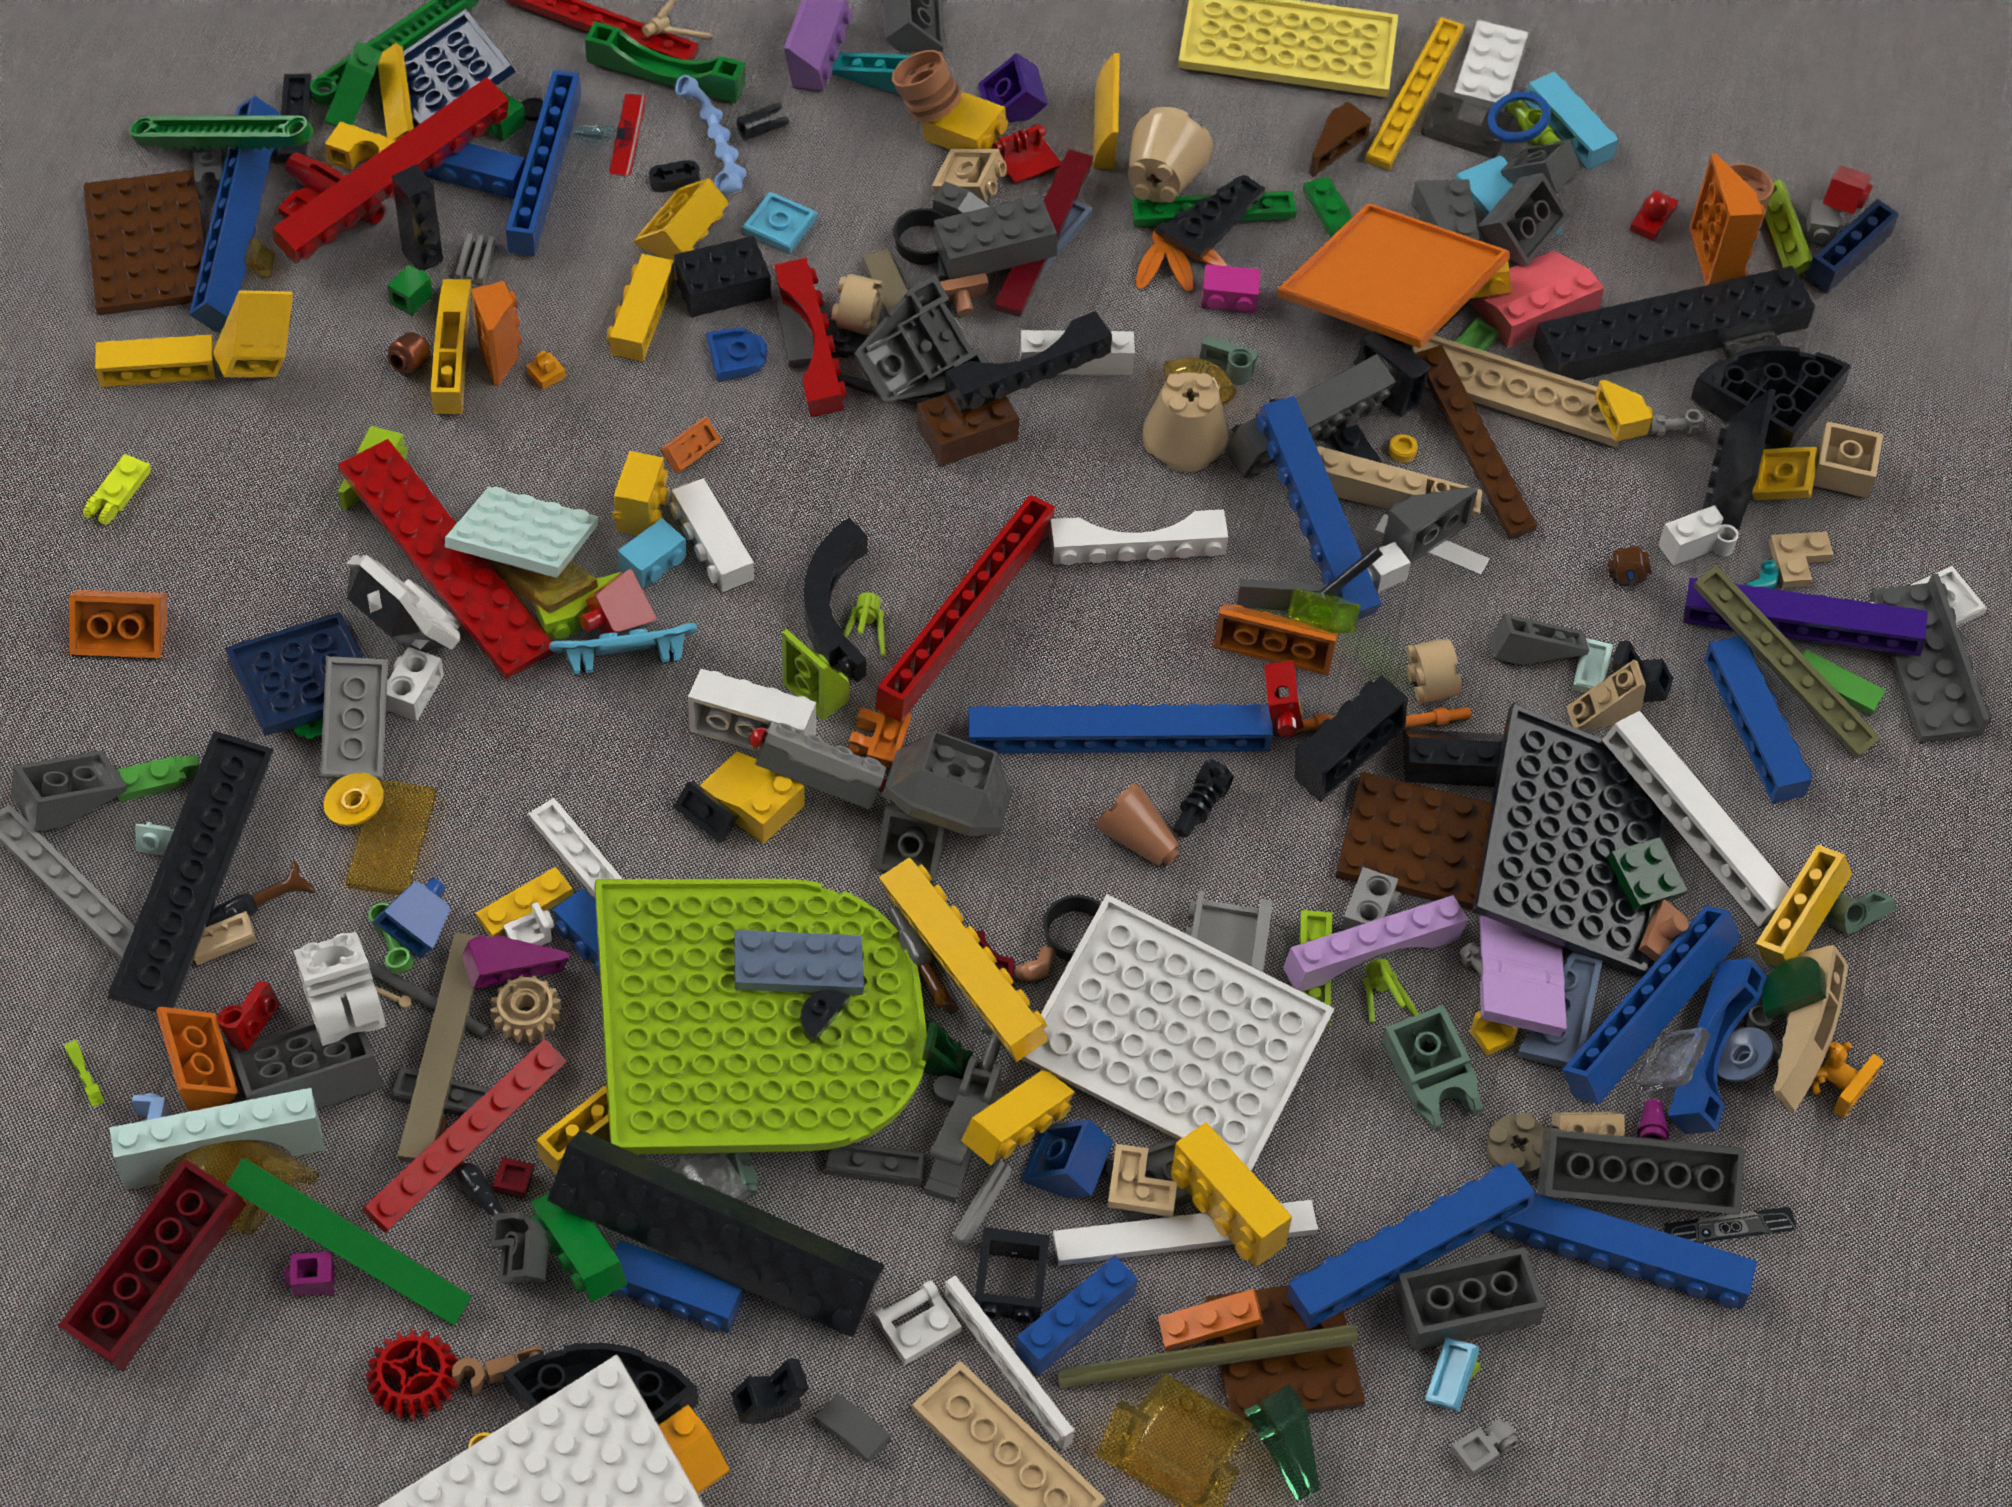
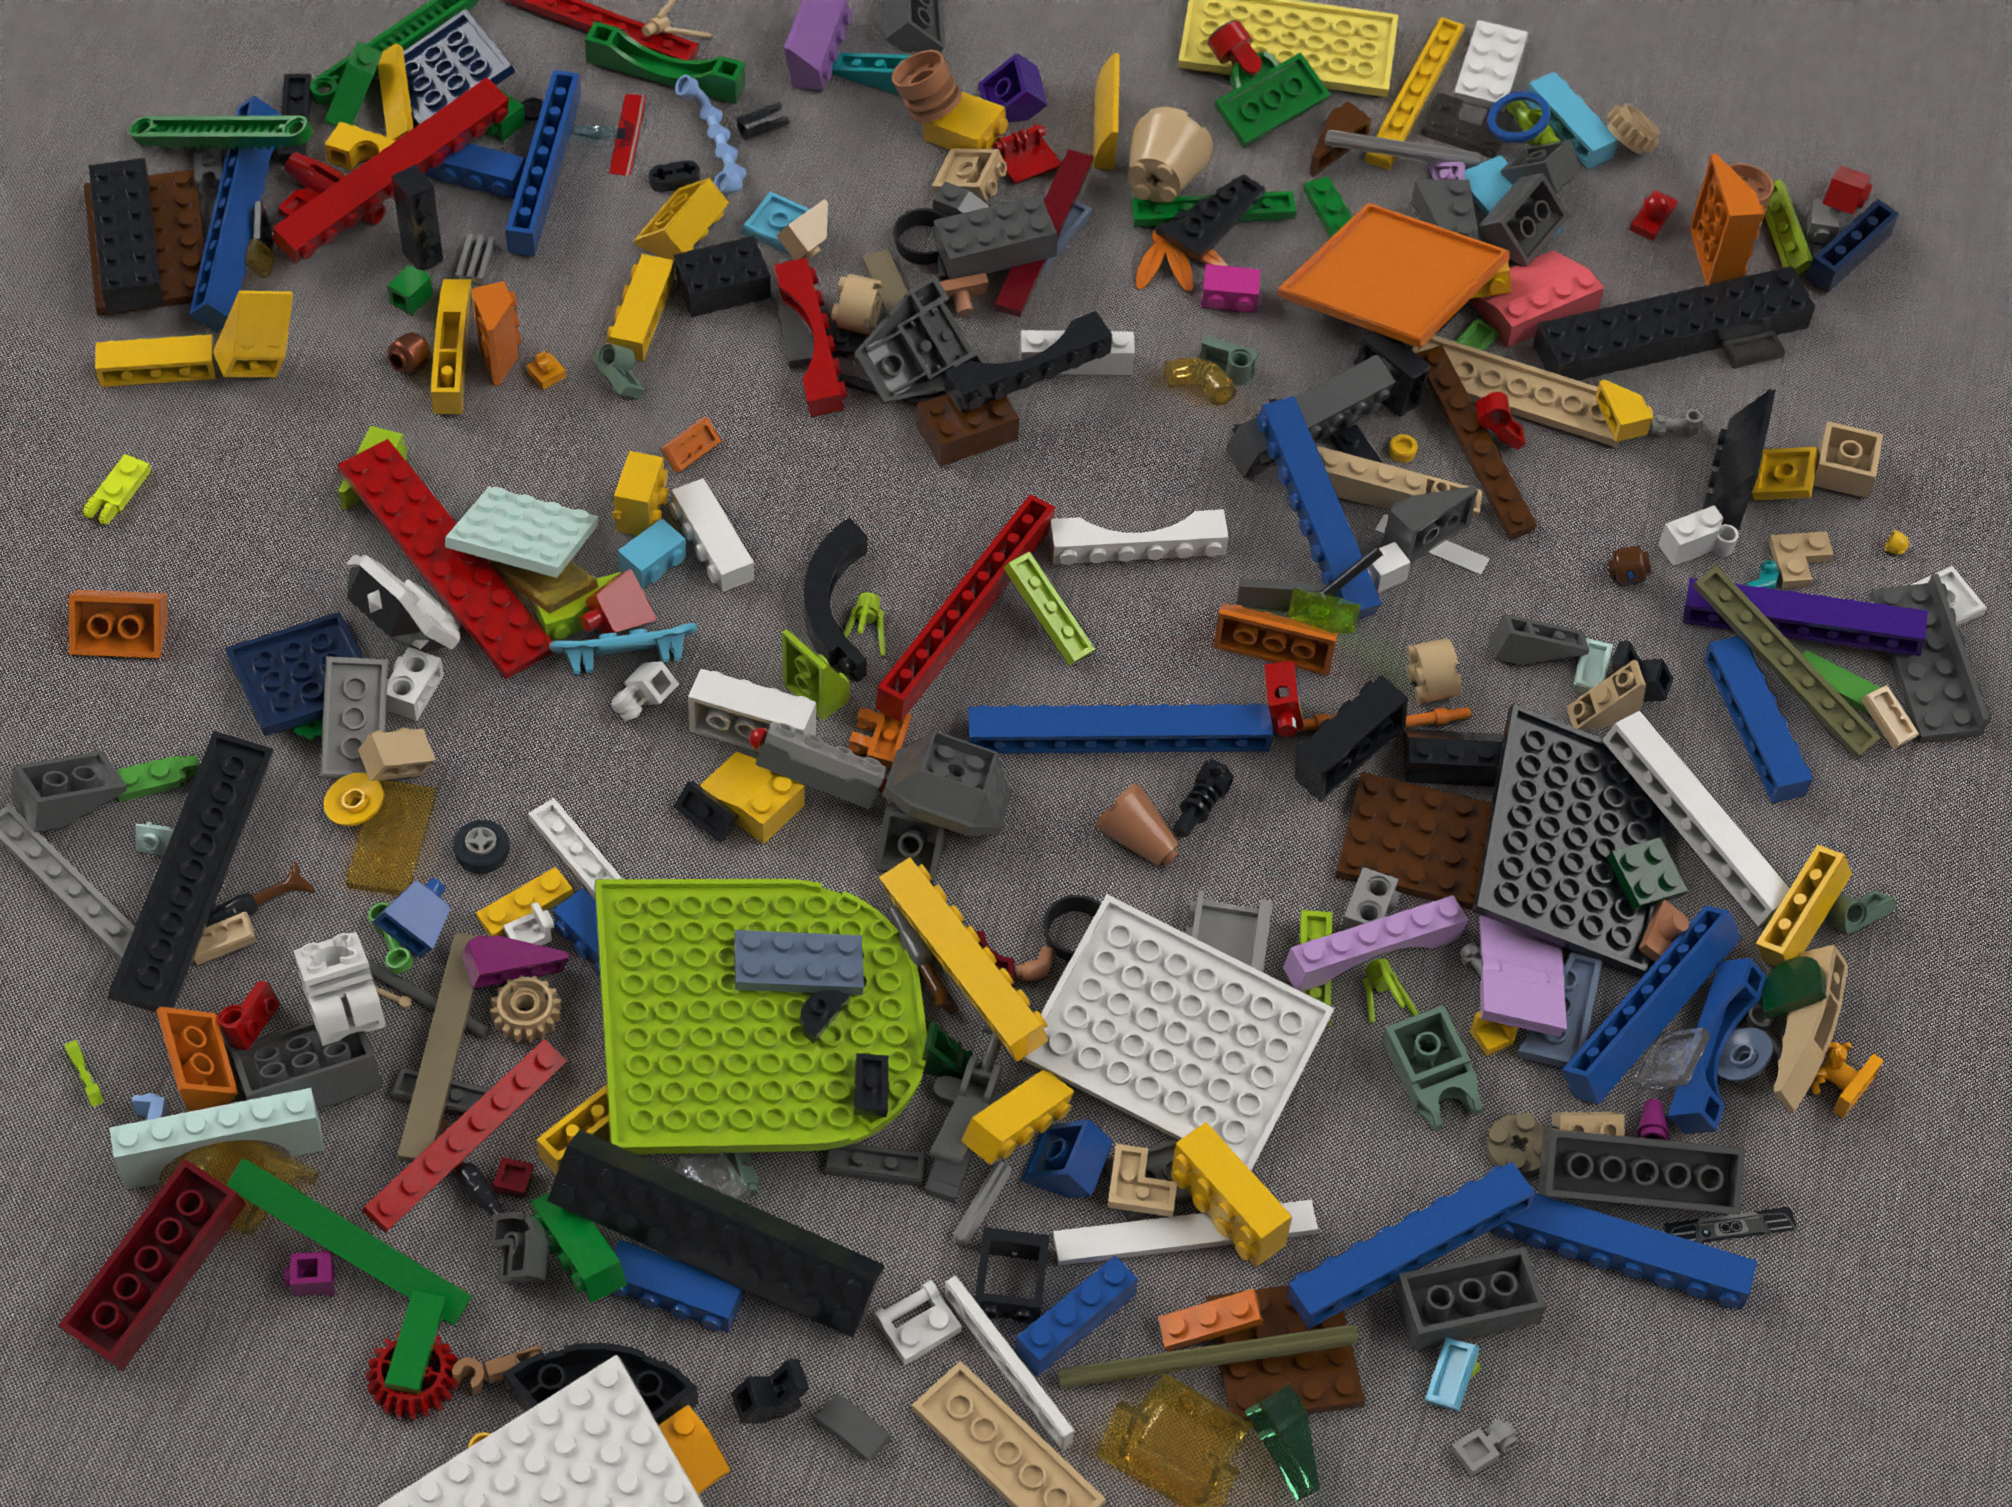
blue tile [705,328,767,382] -> none
tan cone [1142,373,1228,472] -> none
black brick [1690,346,1851,449] -> none
none -> black brick [89,158,165,313]
none -> black piece [252,200,274,257]
none -> tan brick [358,728,436,781]
none -> green tile [385,1290,447,1394]
none -> black wheel [453,820,510,874]
none -> sand green plate [592,343,646,399]
none -> white brick [611,661,679,721]
none -> tan slope [776,199,828,260]
none -> black plate [854,1053,889,1117]
none -> lime plate [1004,551,1095,666]
none -> green plate [1207,20,1331,148]
none -> light grey axle [1325,130,1480,168]
none -> lavender piece [1428,162,1465,180]
none -> red plate [1476,392,1526,451]
none -> tan gear [1607,103,1660,154]
none -> tan plate [1860,685,1920,749]
none -> yellow hinge [1884,529,1909,555]

